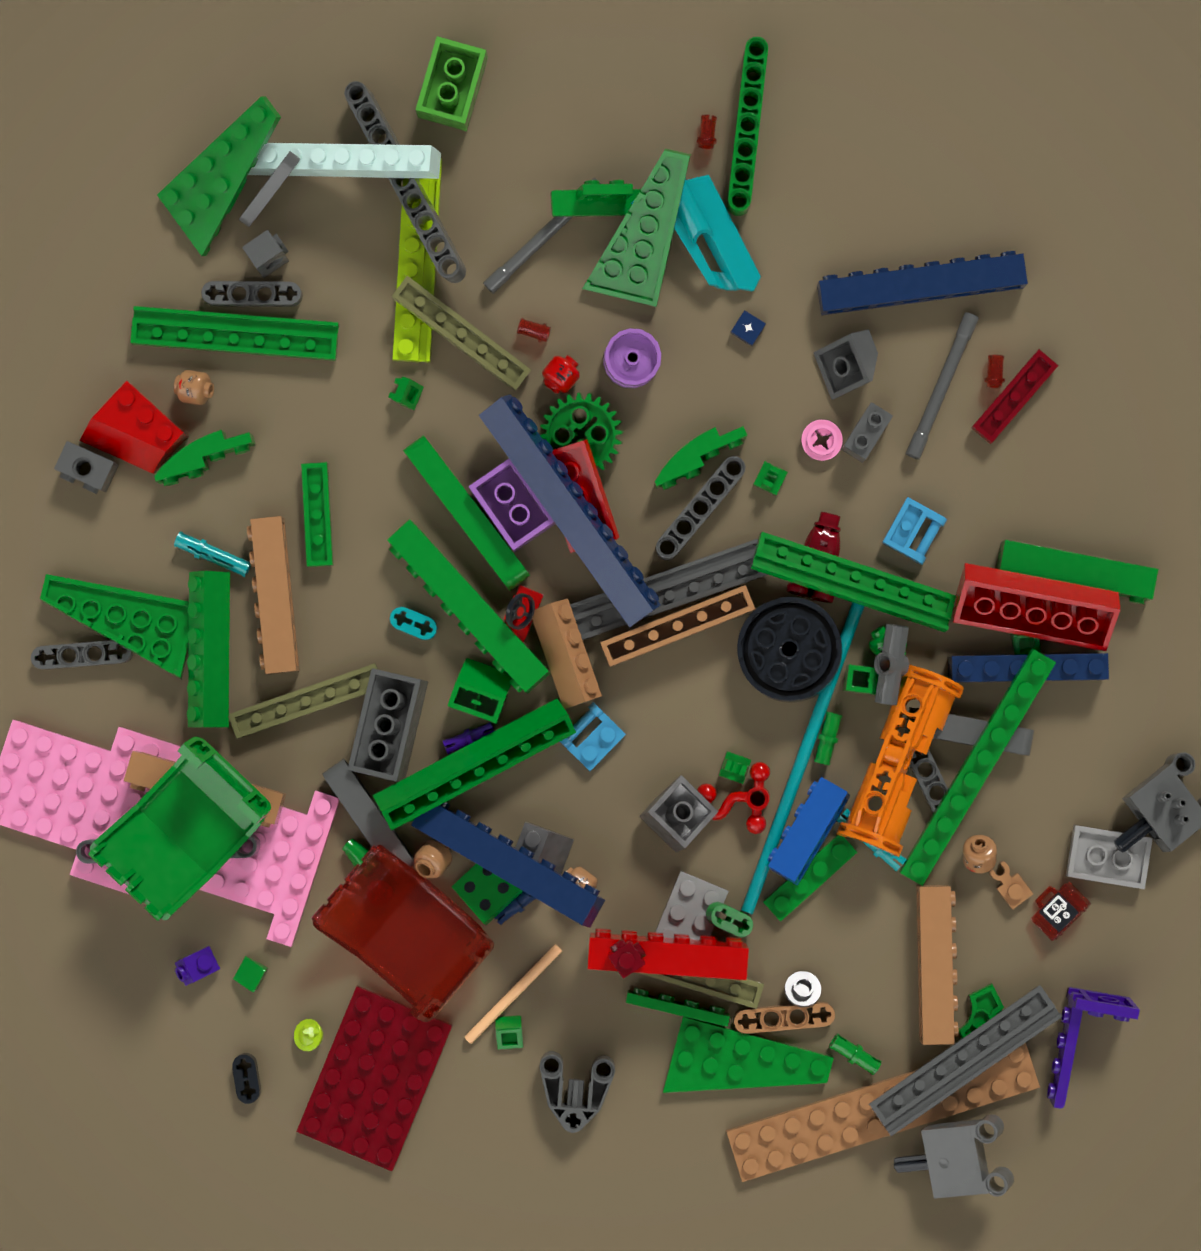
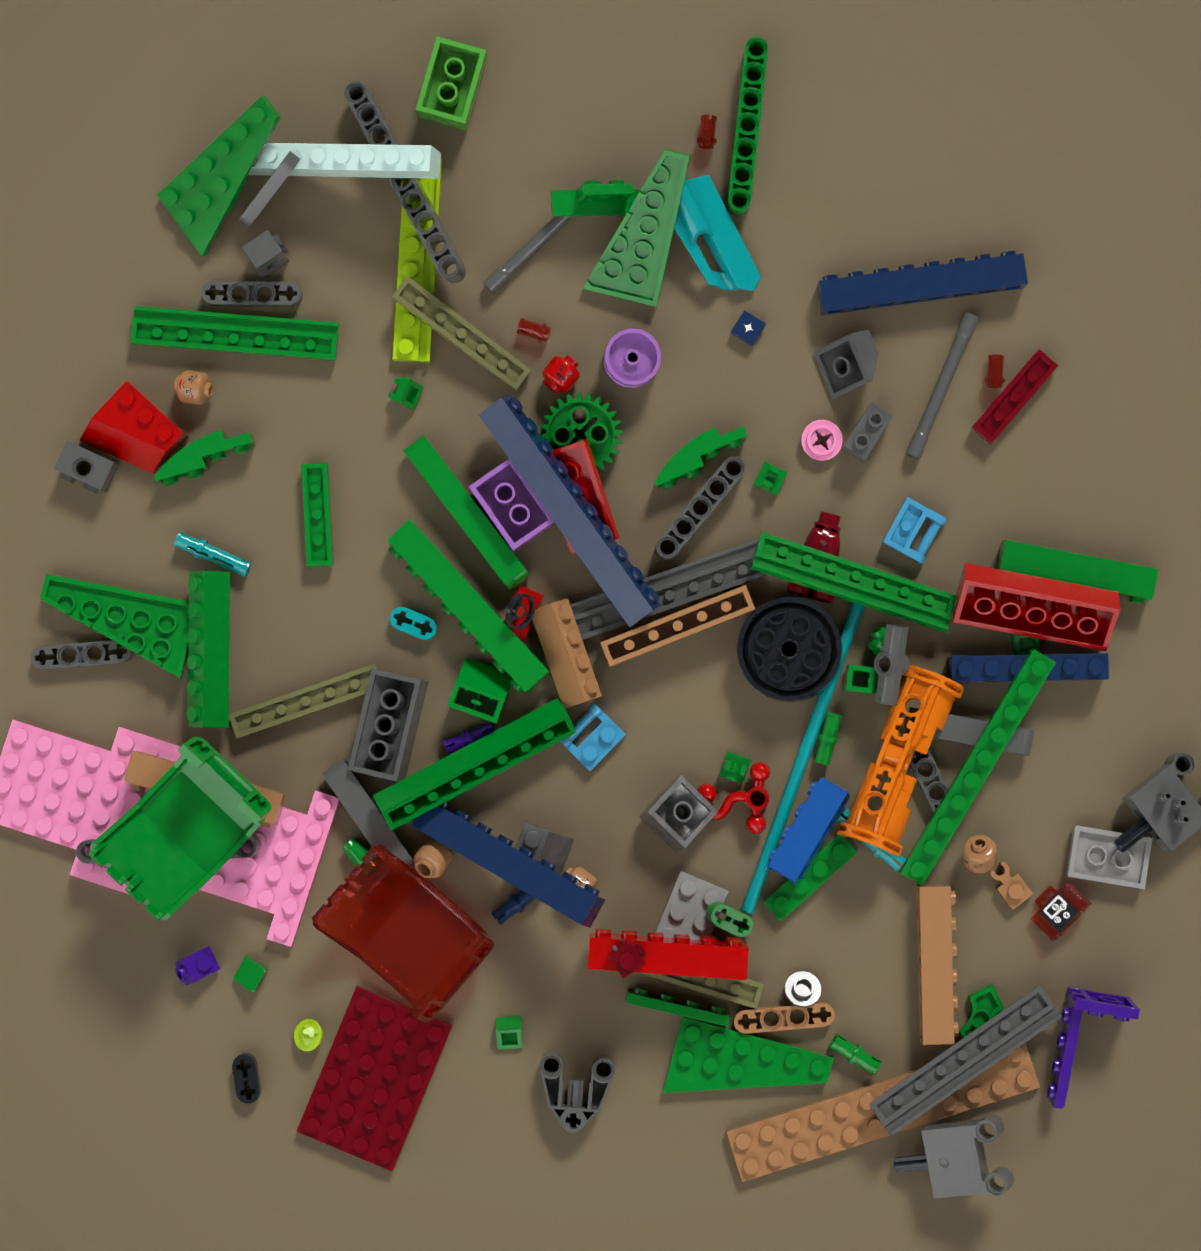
medium nougat brick [247,516,300,675] -> none
green tile [452,864,523,925] -> none
light nougat piece [464,944,562,1044] -> none

